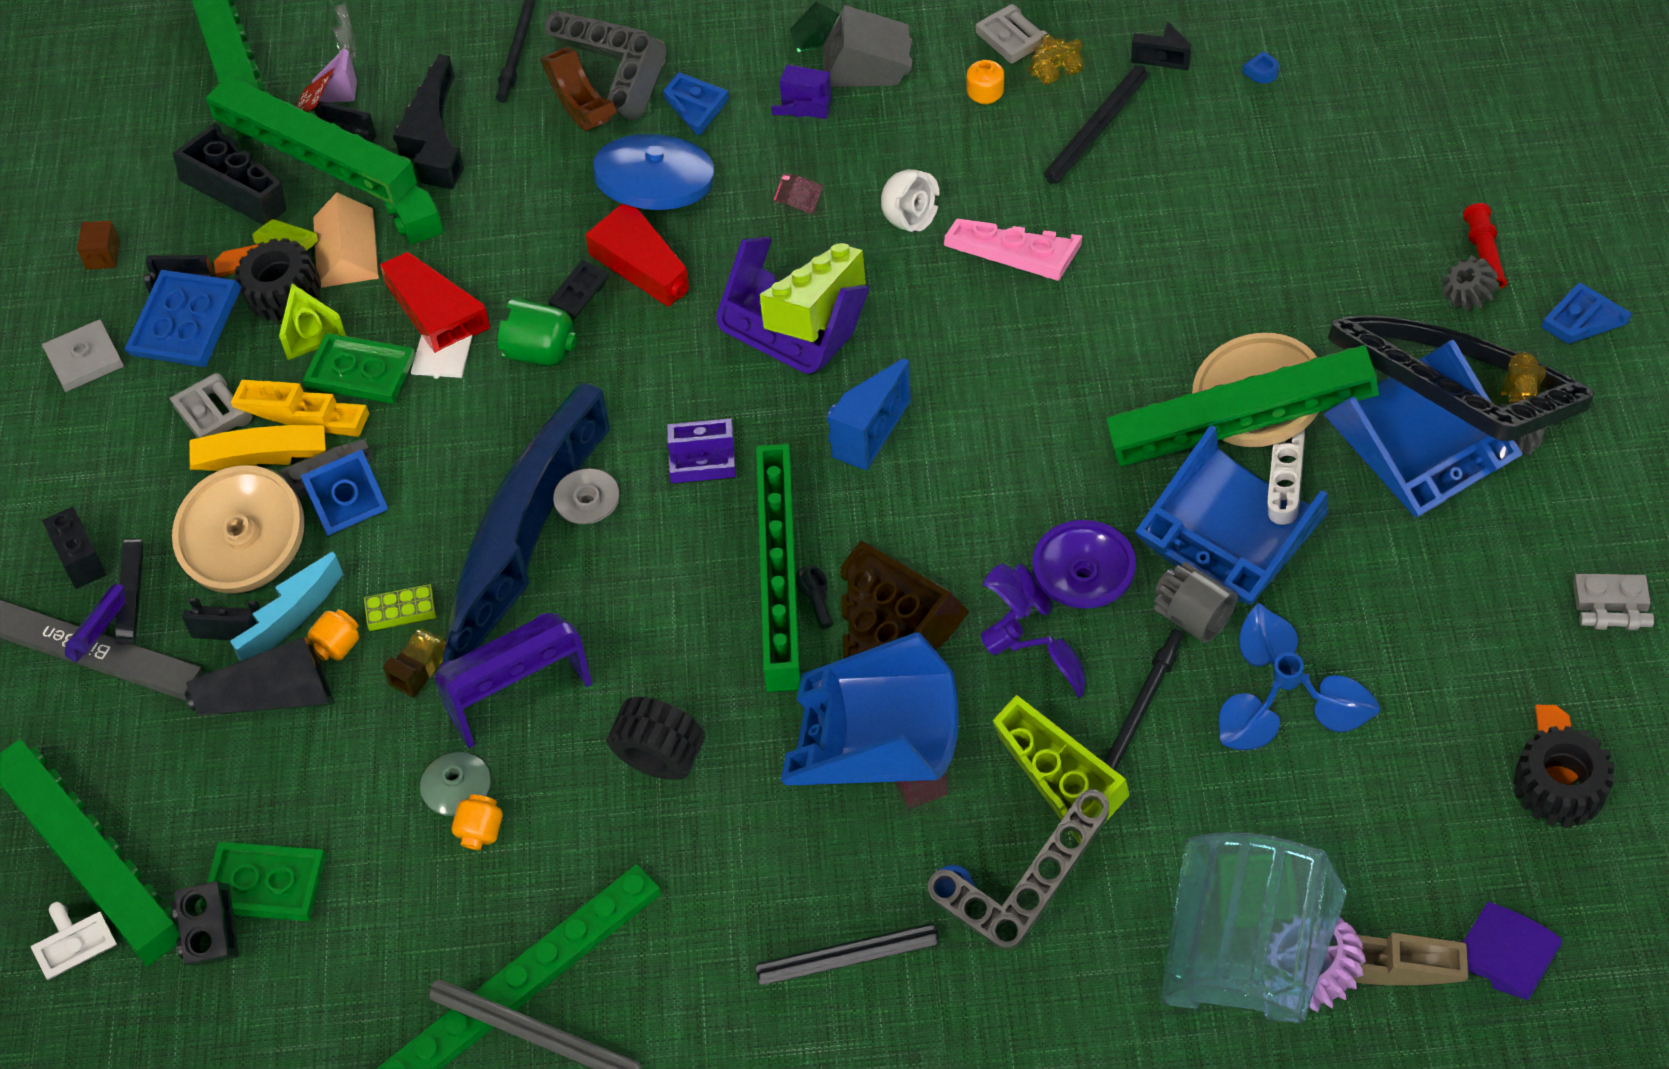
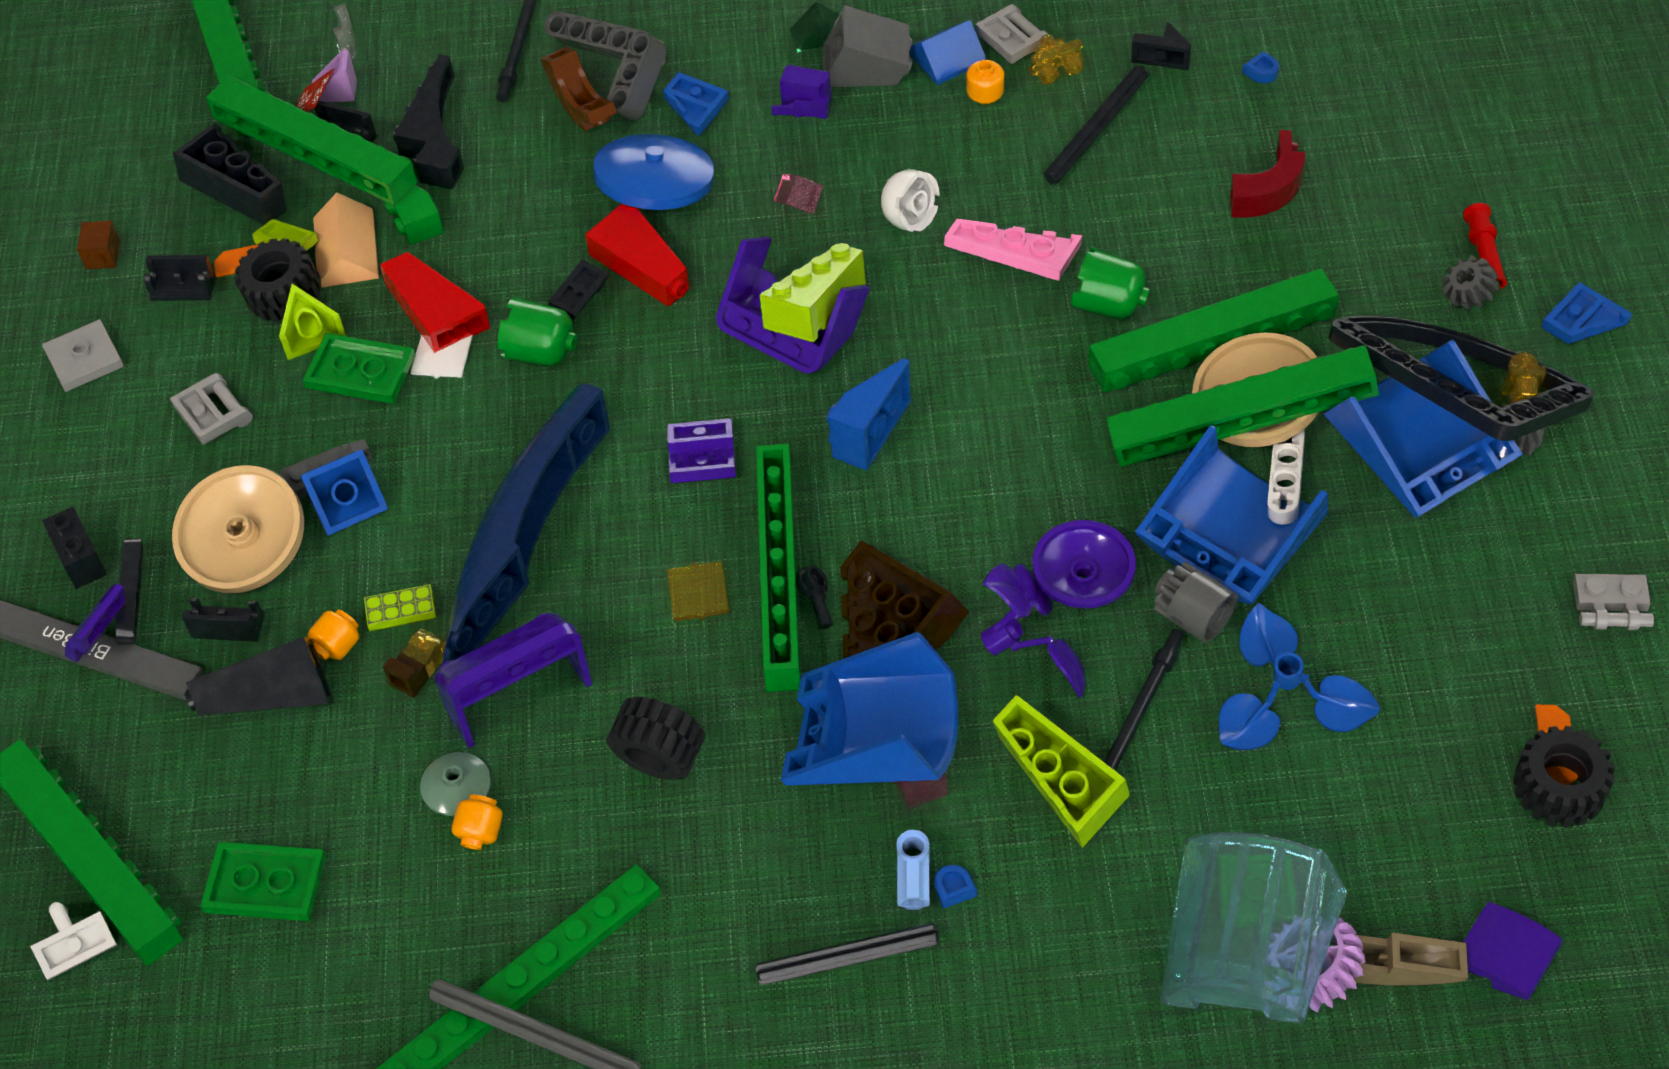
blue plate [124,270,242,368] -> none
black brick [172,881,239,966] -> none
yellow slope [189,425,326,471] -> none
yellow slope [230,380,370,437] -> none
medium azure slope [230,551,343,661] -> none
light grey dish [553,469,620,524] -> none
dark grey beam [928,790,1109,950] -> none
none -> clear yellow piece [667,561,729,622]
none -> light blue piece [896,830,930,910]
none -> slope [909,20,986,85]
none -> green cylinder [1071,246,1150,320]
none -> green brick [1088,268,1339,393]
none -> dark red arch [1230,130,1305,218]

